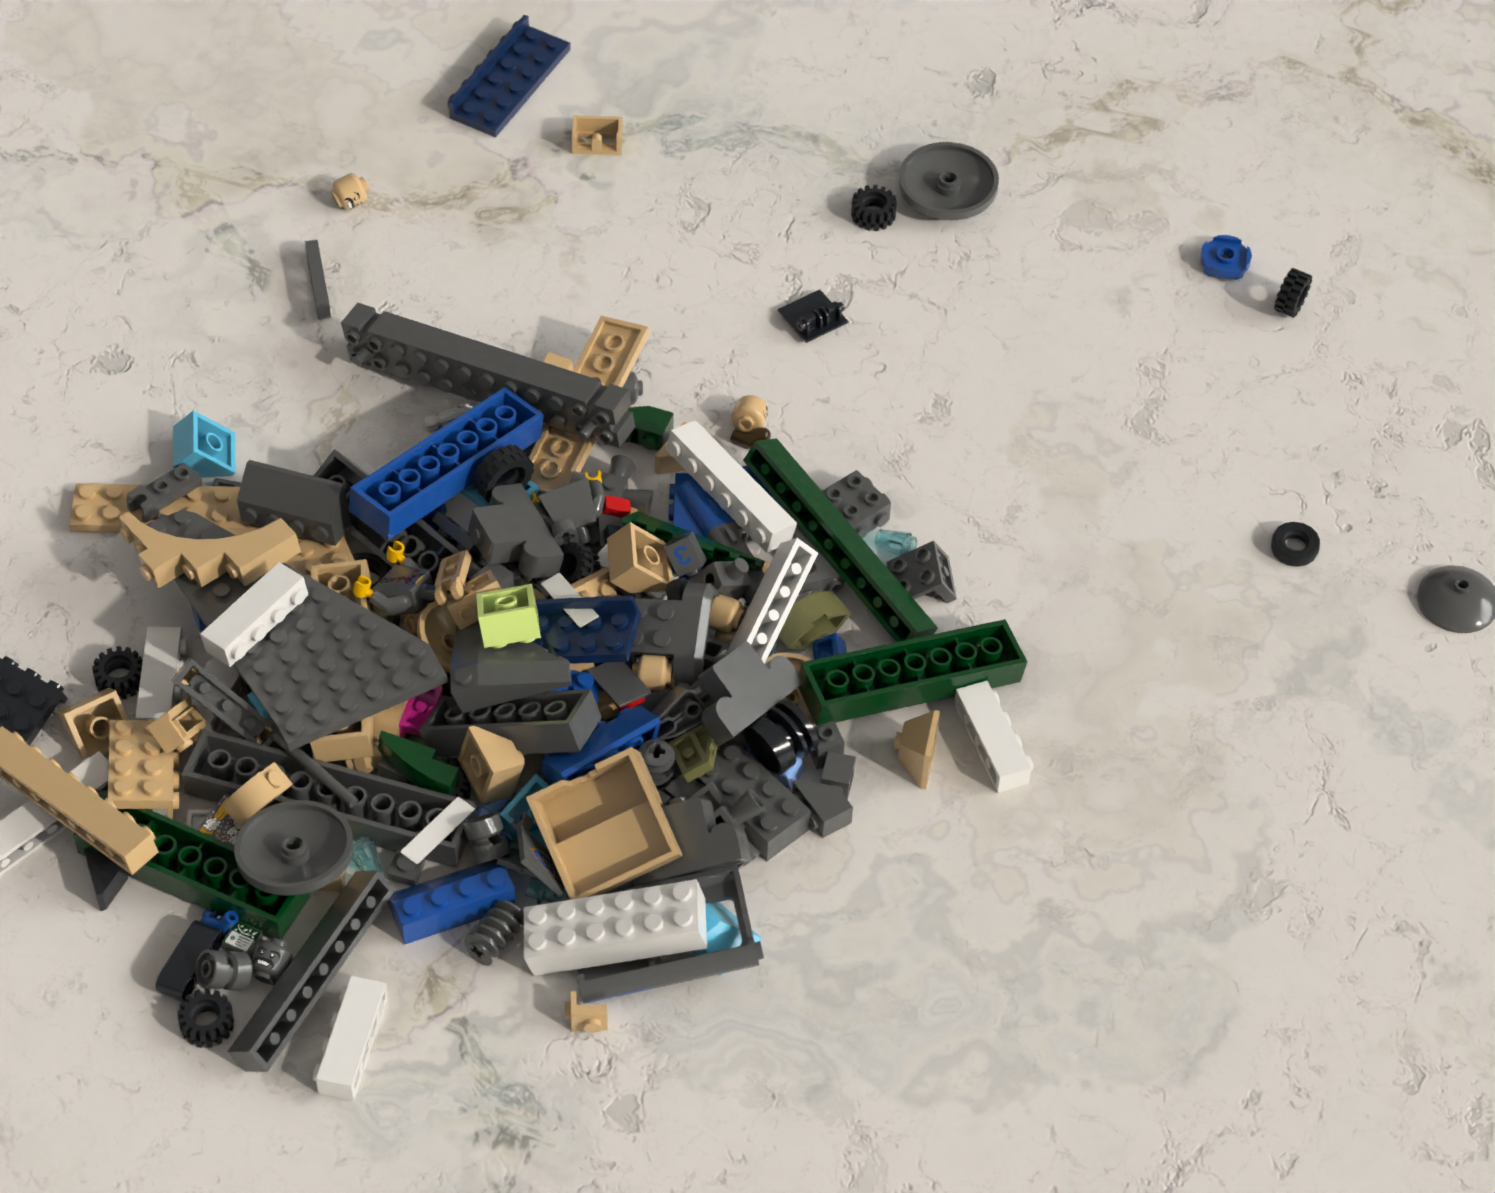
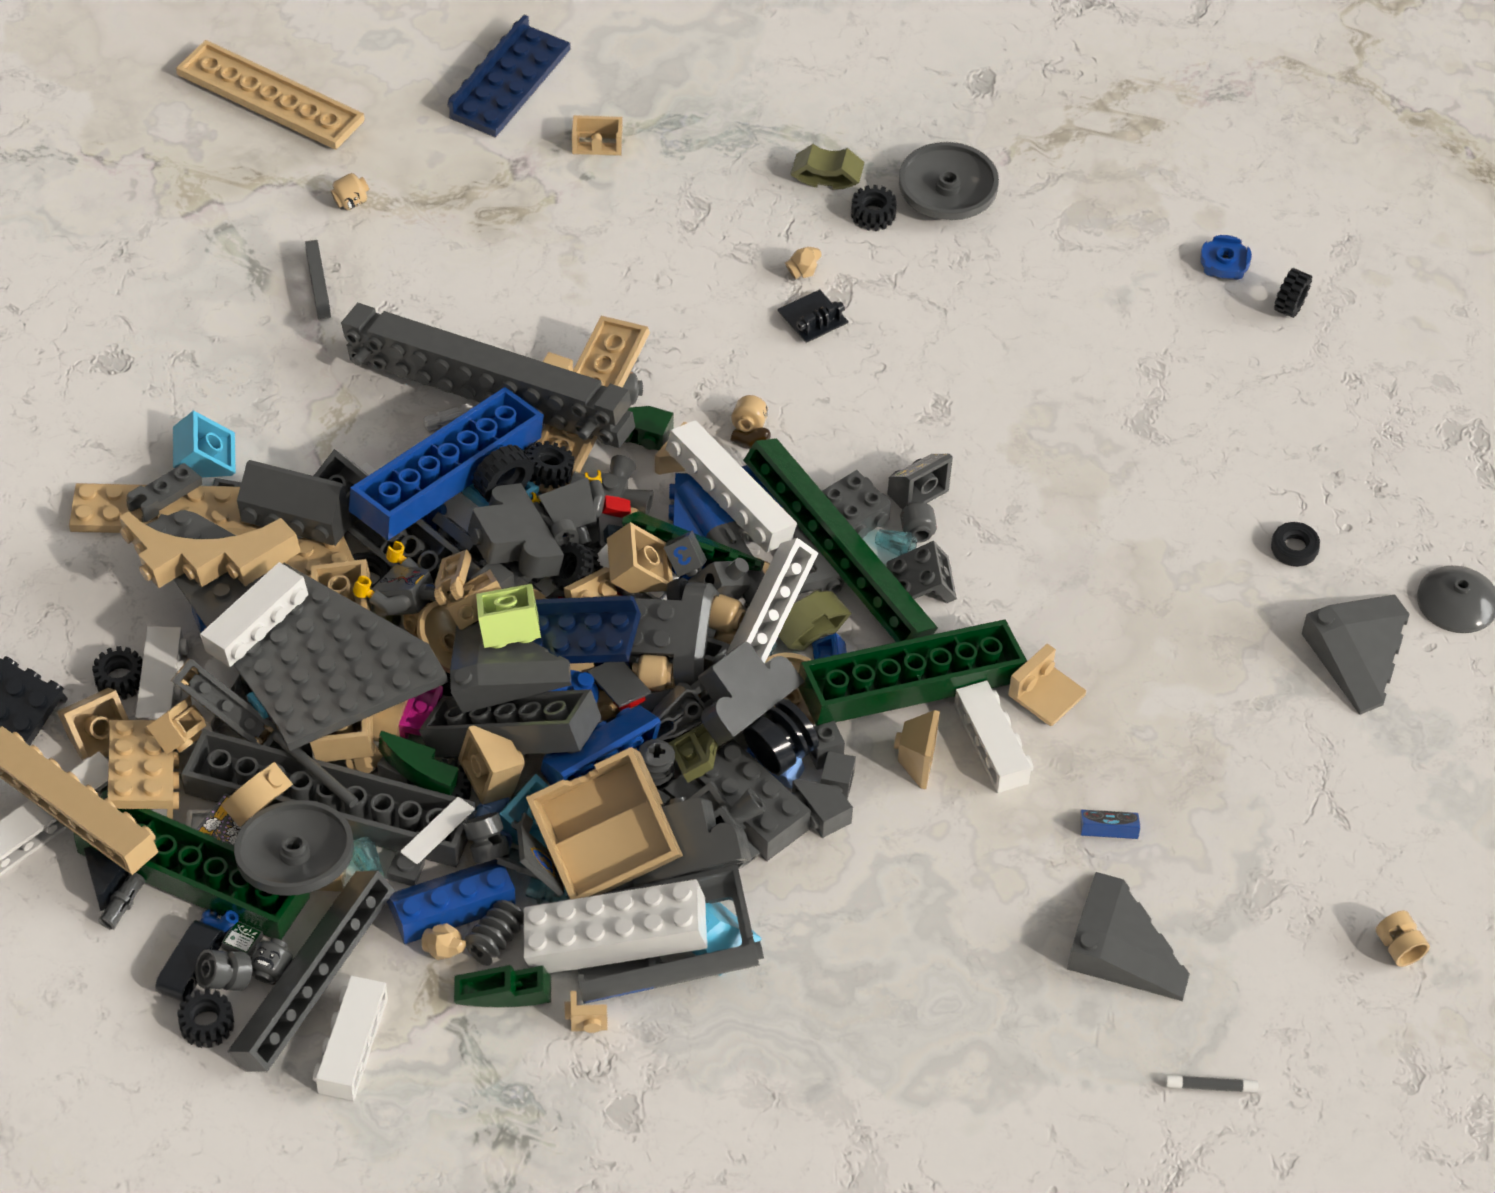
white sticker [541,573,599,627] -> none
none -> dark grey pin [98,873,145,930]
none -> tan plate [176,40,365,150]
none -> tan rock [422,923,466,960]
none -> dark green slope [454,965,551,1007]
none -> black tyre [526,441,575,489]
none -> tan rock [785,247,822,280]
none -> olive brick [790,144,865,190]
none -> dark grey slope [887,454,953,510]
none -> dark grey head [900,501,937,542]
none -> tan bracket [1008,644,1086,726]
none -> dark grey slope [1067,872,1190,1001]
none -> blue slope [1081,809,1140,839]
none -> dark grey bar [1166,1075,1259,1093]
none -> dark grey slope [1301,594,1410,715]
none -> tan wheel [1375,910,1430,967]

